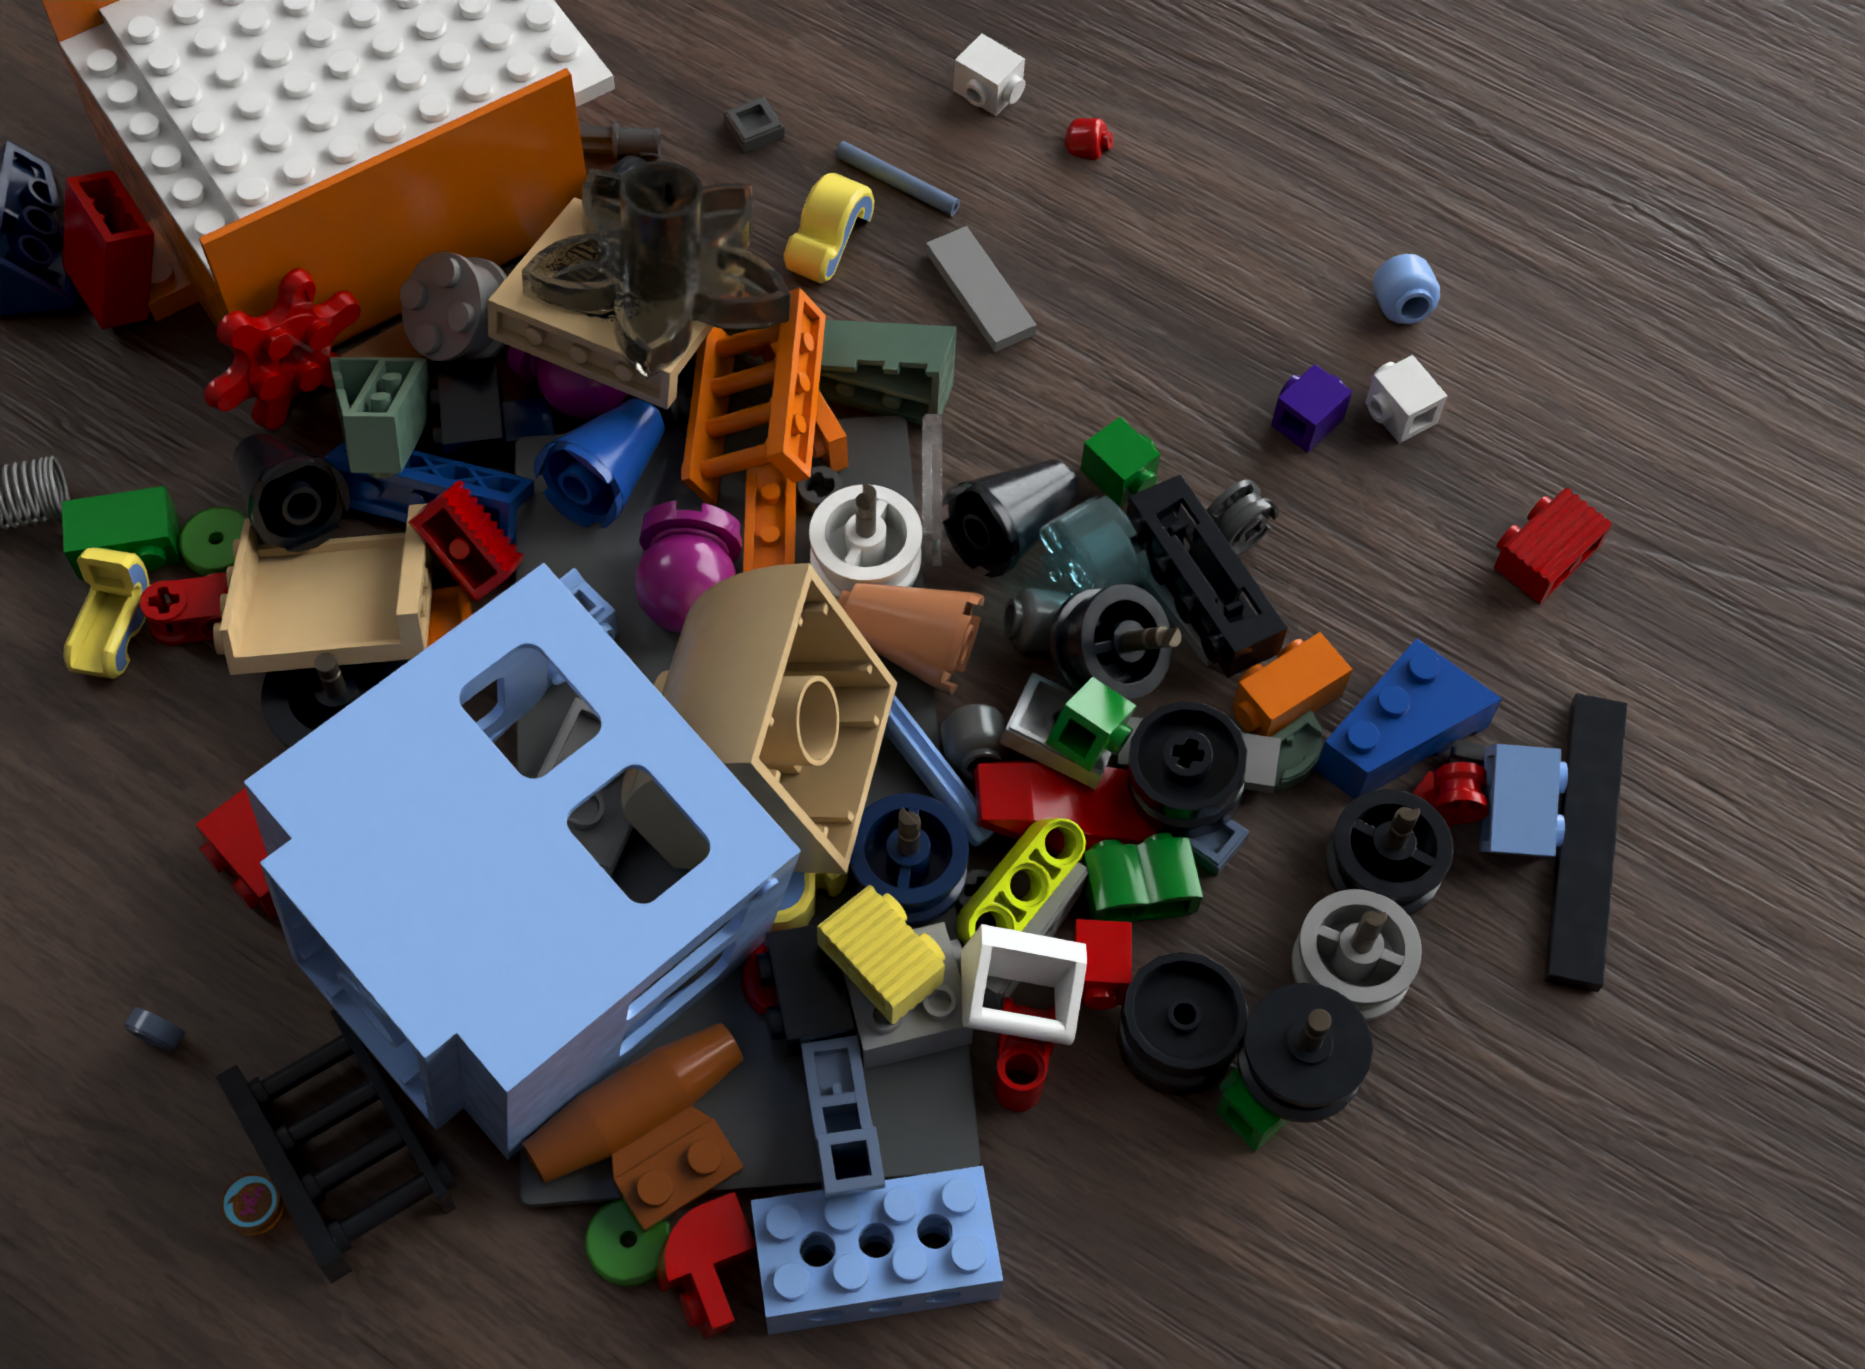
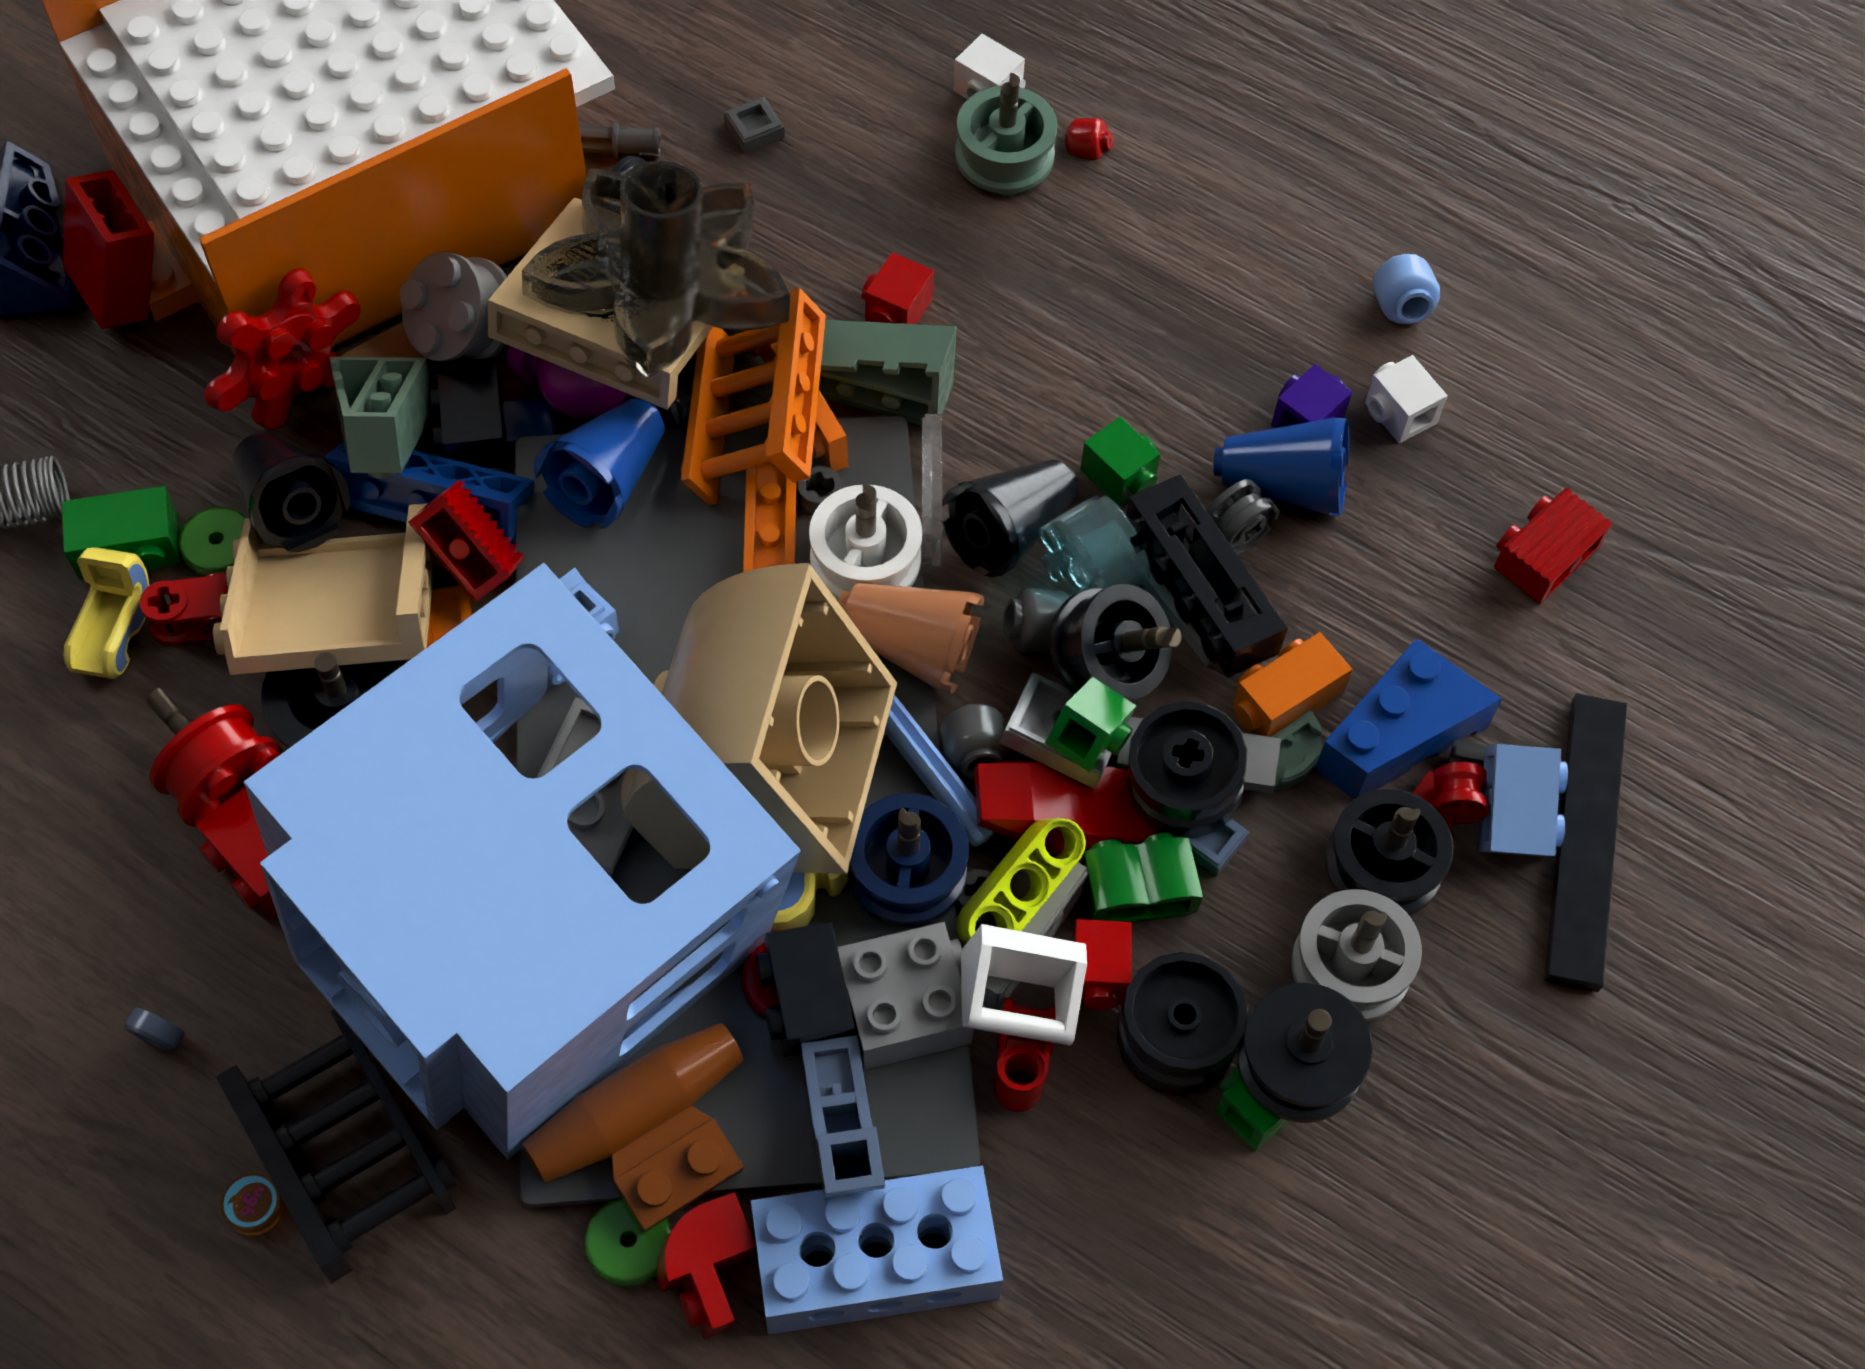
magenta tile [634,501,743,634] -> none
light yellow animal [783,173,875,284] -> none
light yellow brick [817,885,945,1024] -> none
sand blue piece [835,141,960,216] -> none
light grey tile [926,226,1037,352] -> none
none -> red wheel [146,688,282,827]
none -> red brick [861,252,934,324]
none -> sand green wheel [955,73,1058,196]
none -> blue cone [1213,417,1349,516]

